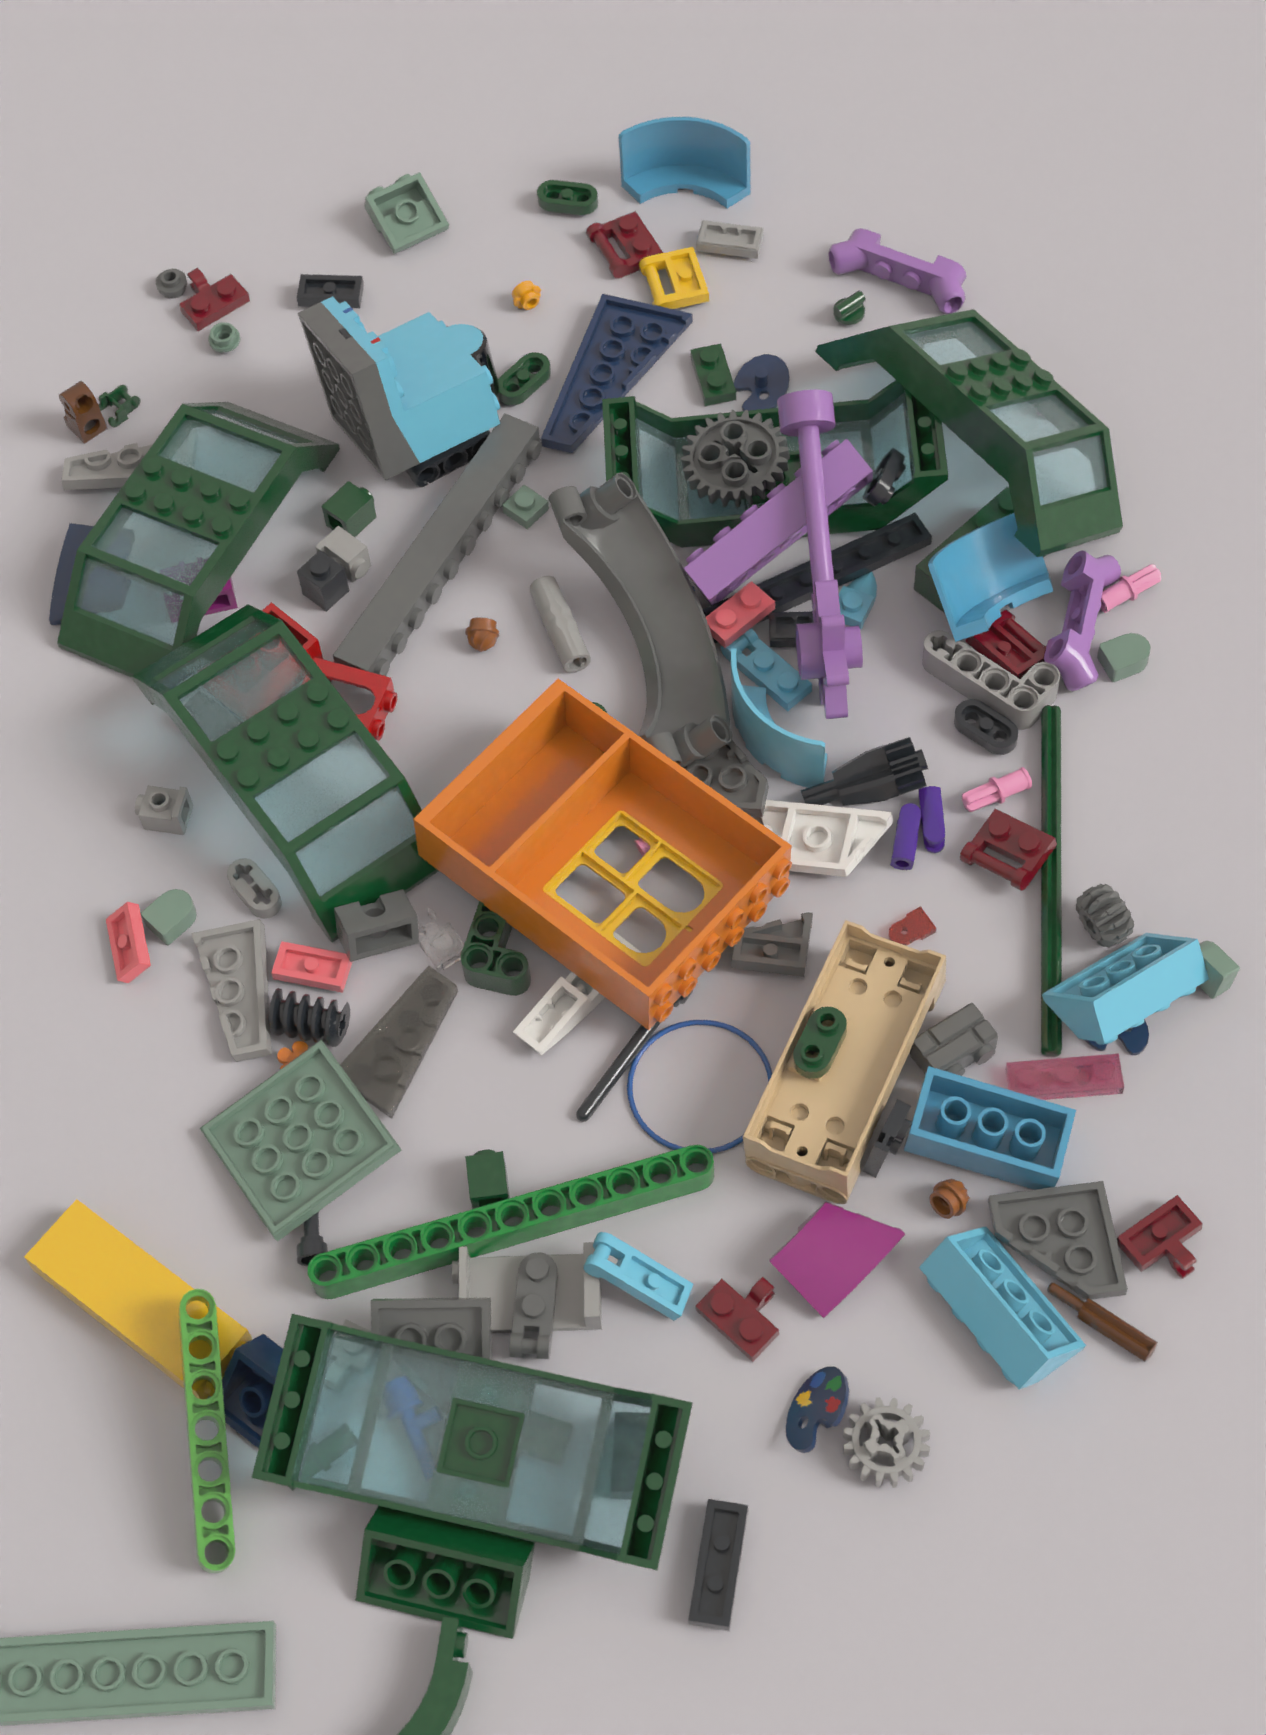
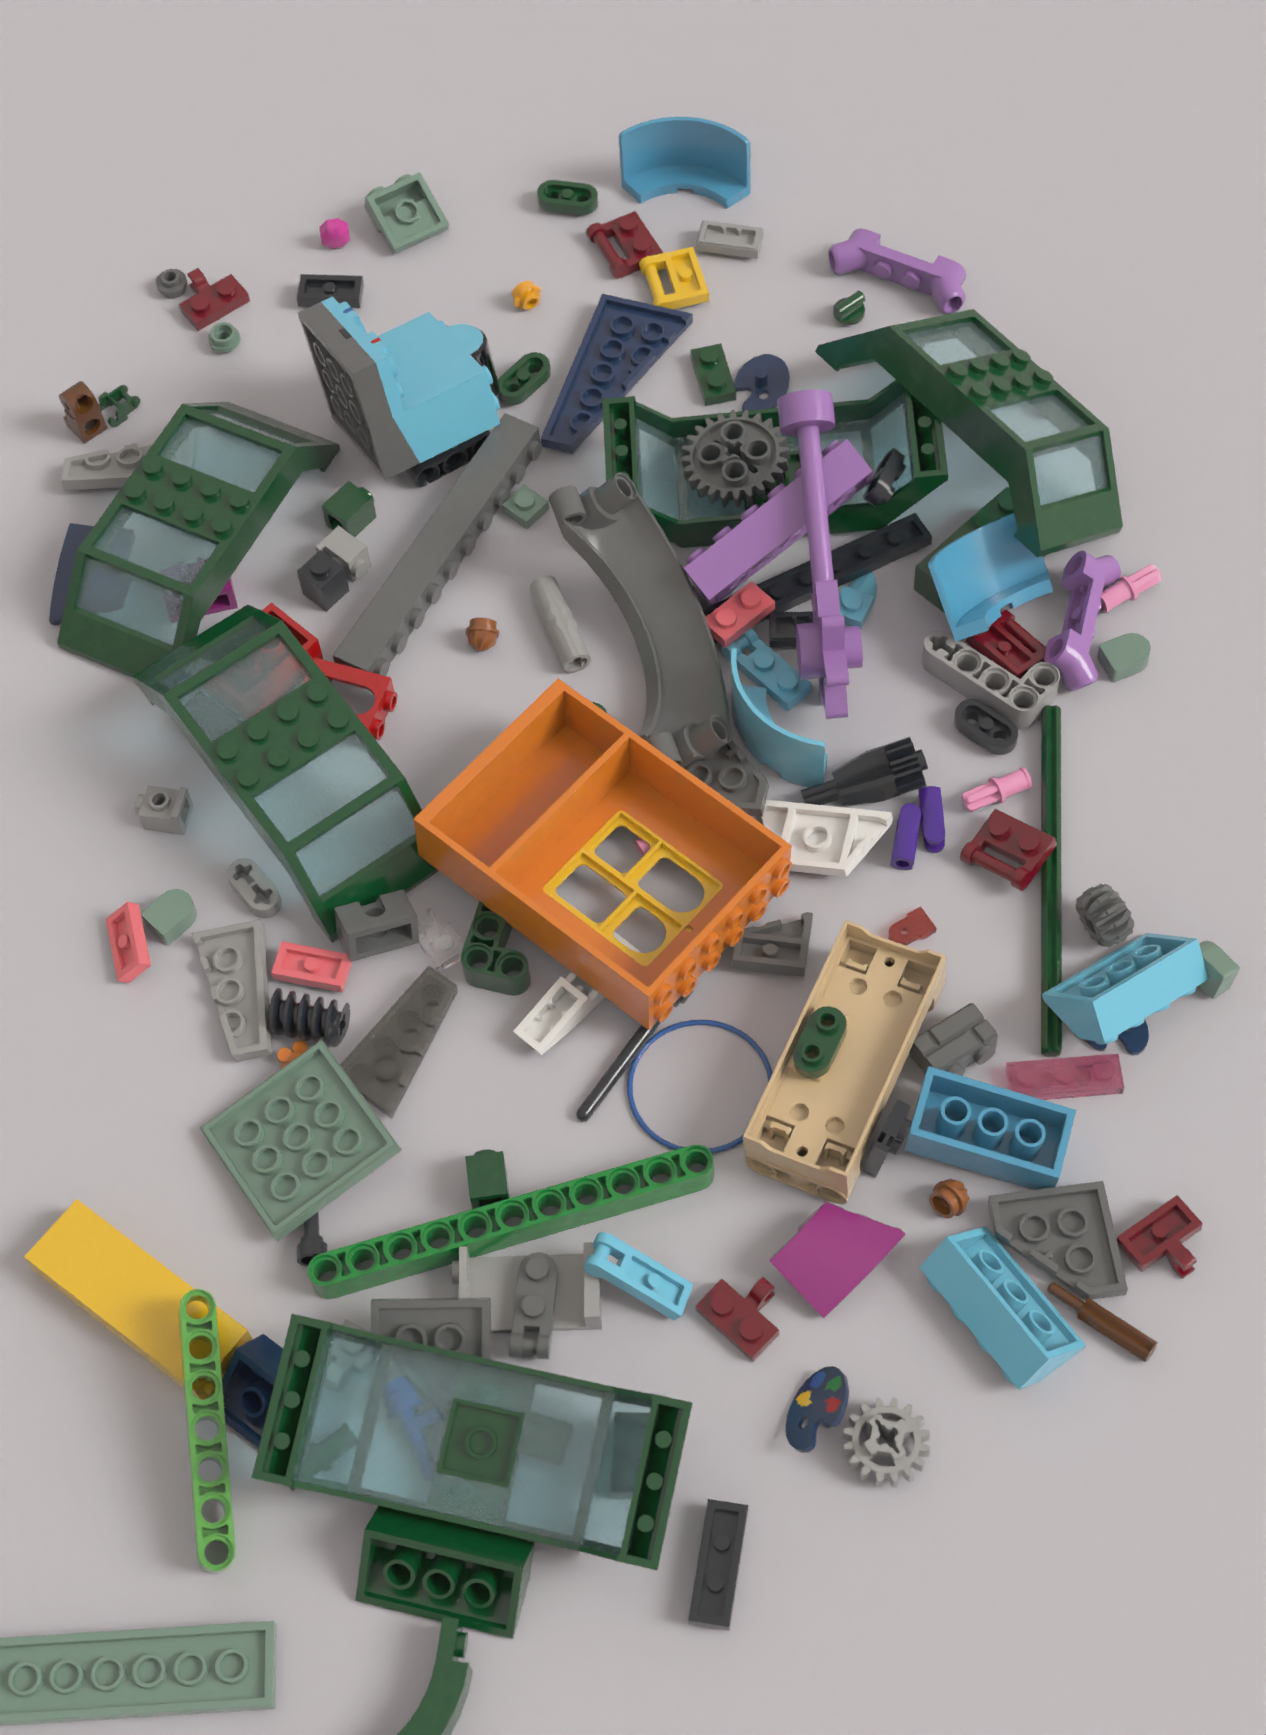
none -> dark pink tile [319,218,350,249]

